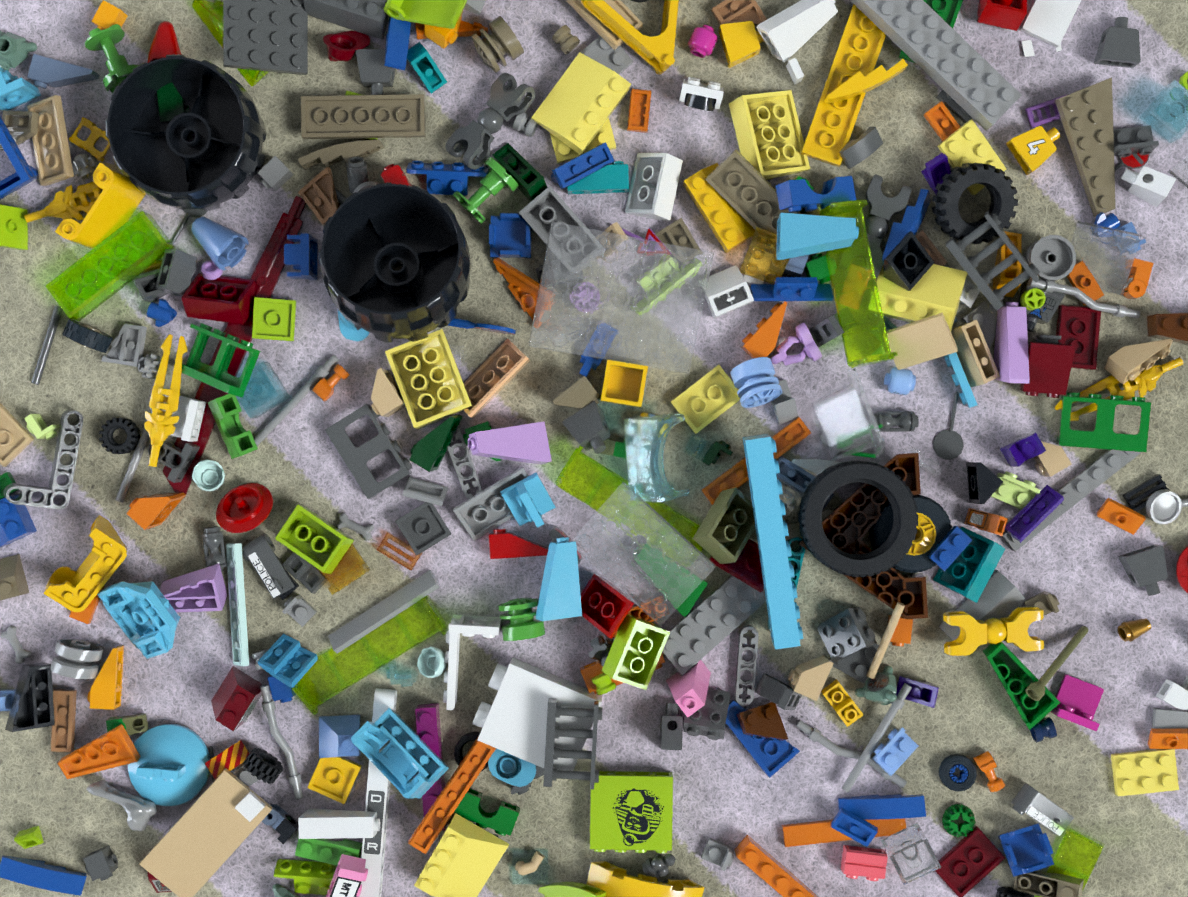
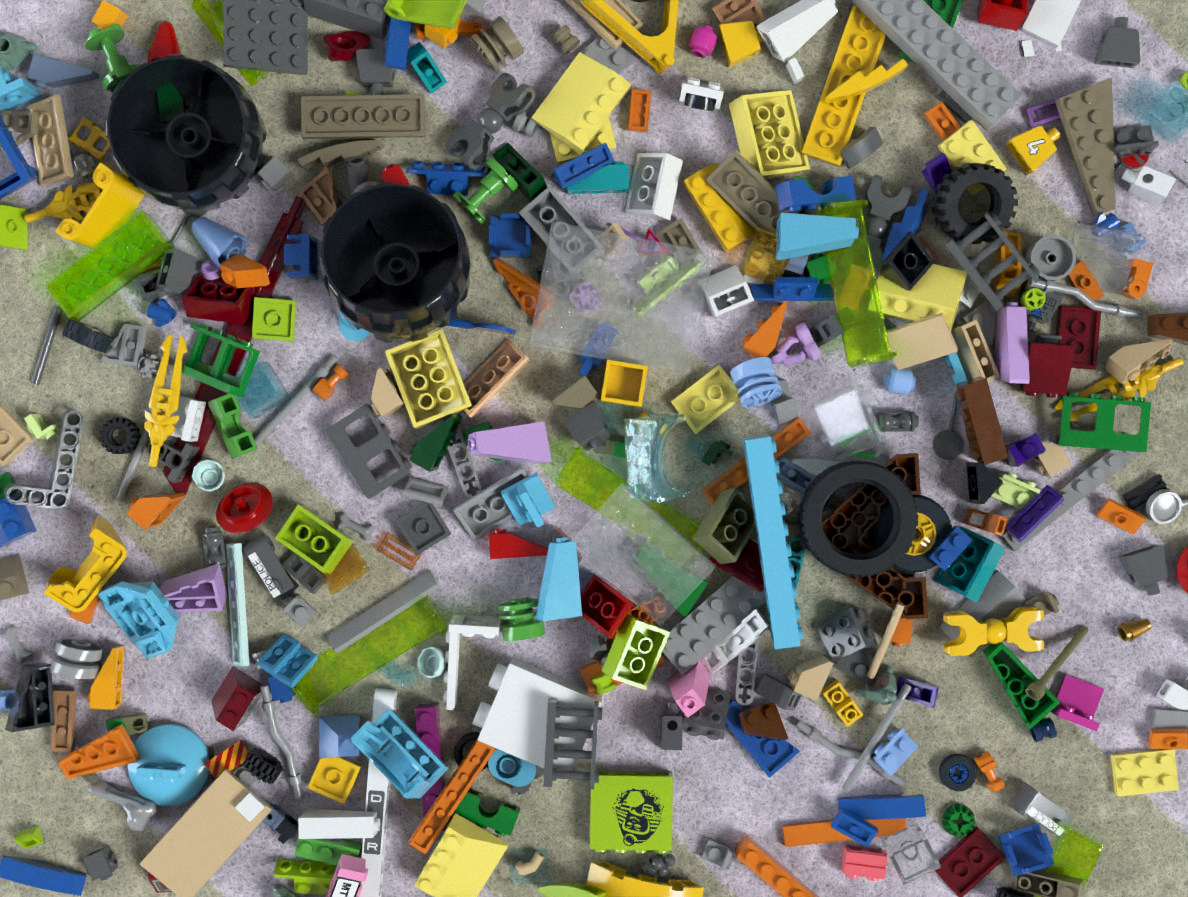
none -> orange slope [220,253,270,288]
none -> white slope [701,609,770,674]
none -> reddish brown wedge [956,376,1008,465]

